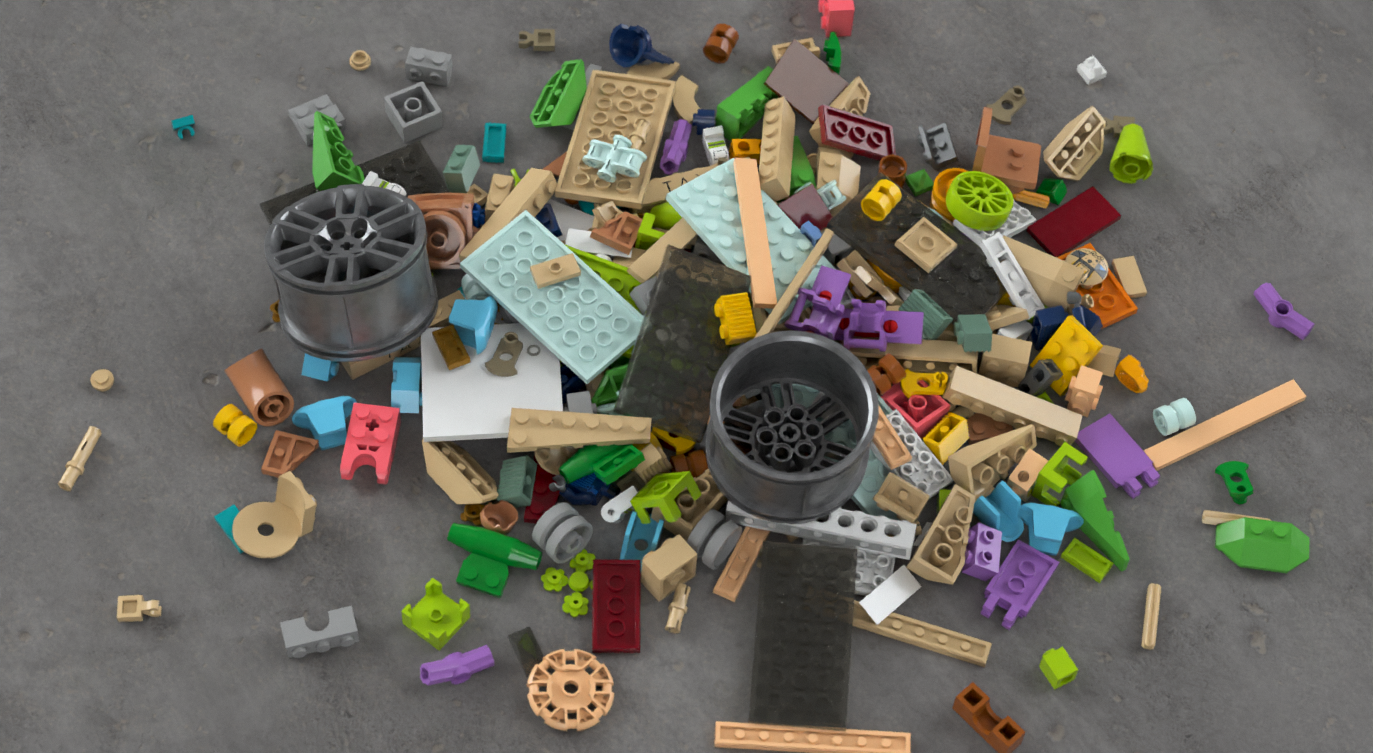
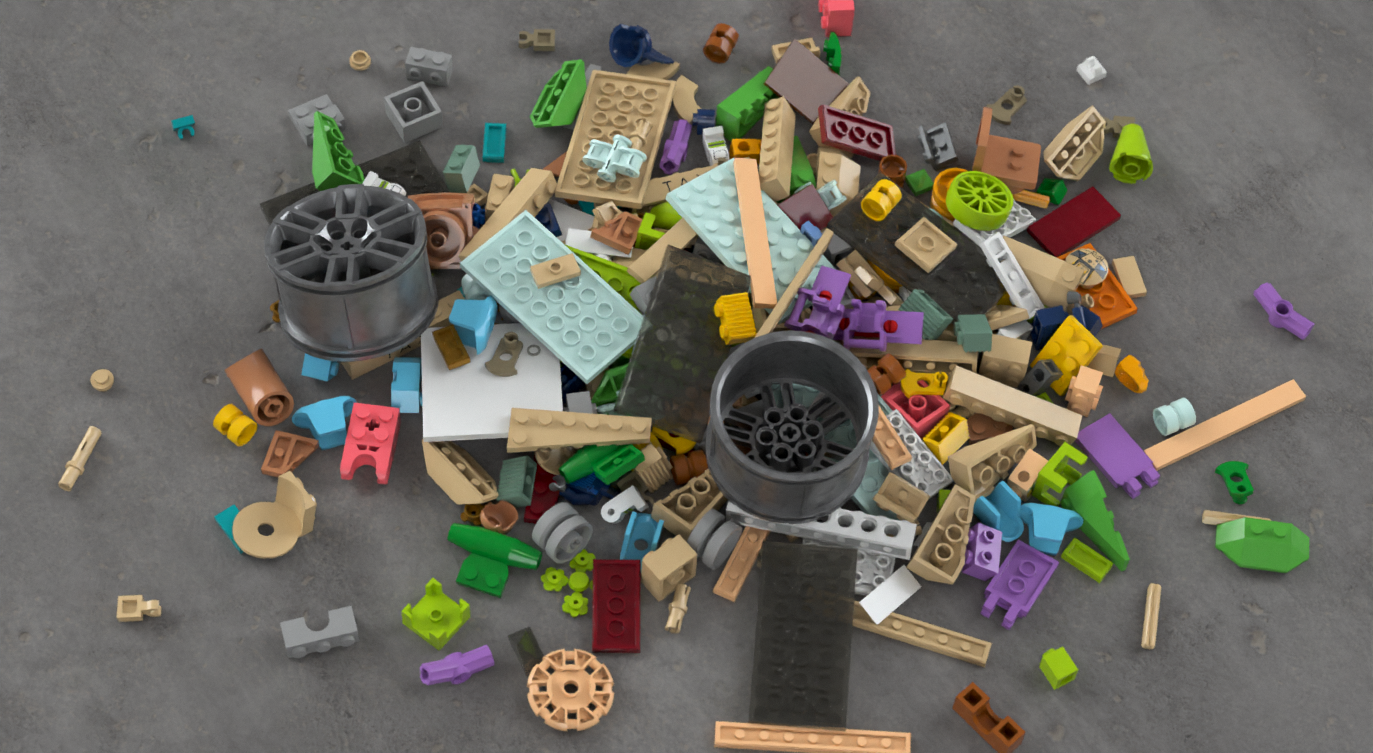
lime panel [630,471,702,524] -> none

